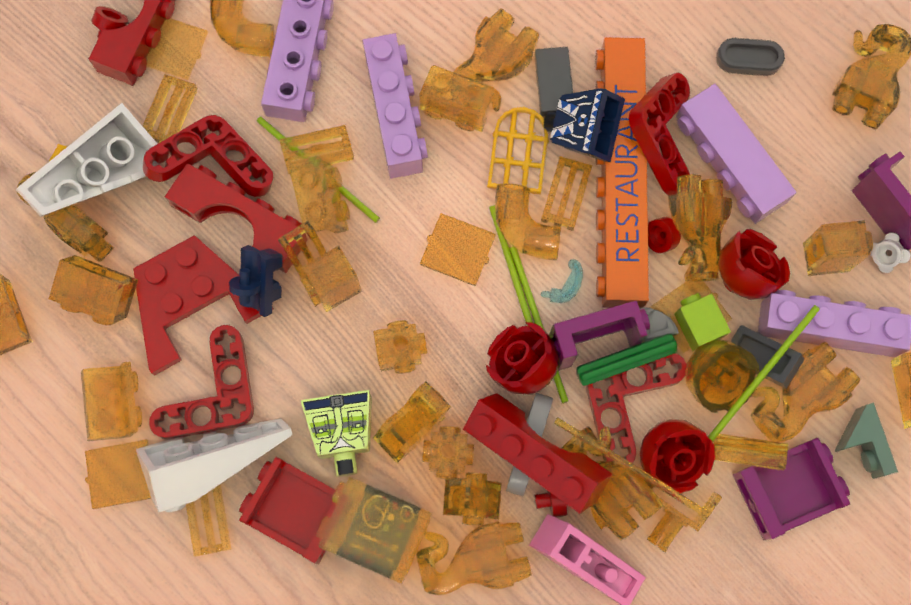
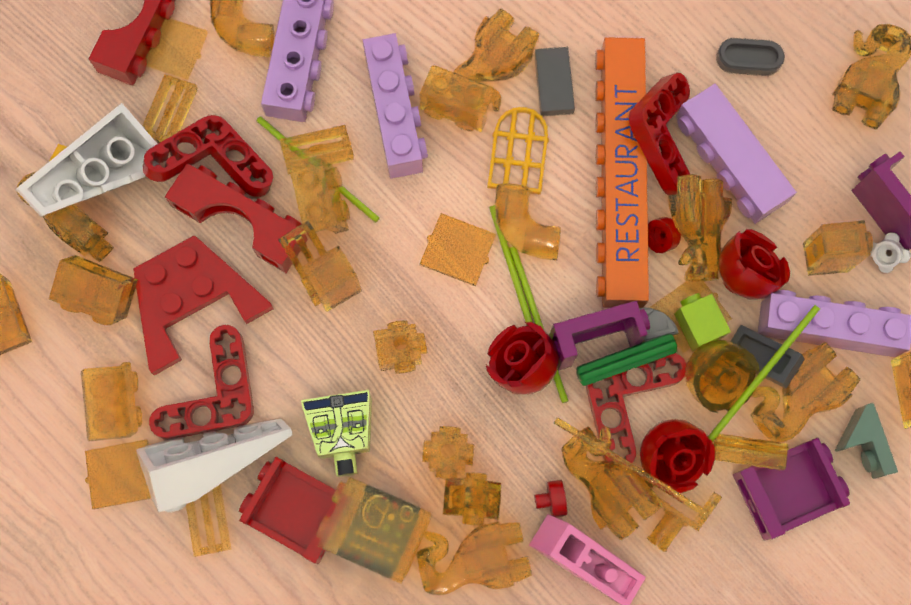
red tile [91,6,128,38] -> none
dark blue hips [229,245,283,317] -> none
clear yellow brick [373,381,451,463] -> none
red arch [463,393,613,514] -> none
light grey beam [506,393,553,497] -> none
clear yellow tile [541,156,592,231] -> none
clear light blue piece [541,259,583,303] -> none
dark blue torso [544,88,625,162] -> none

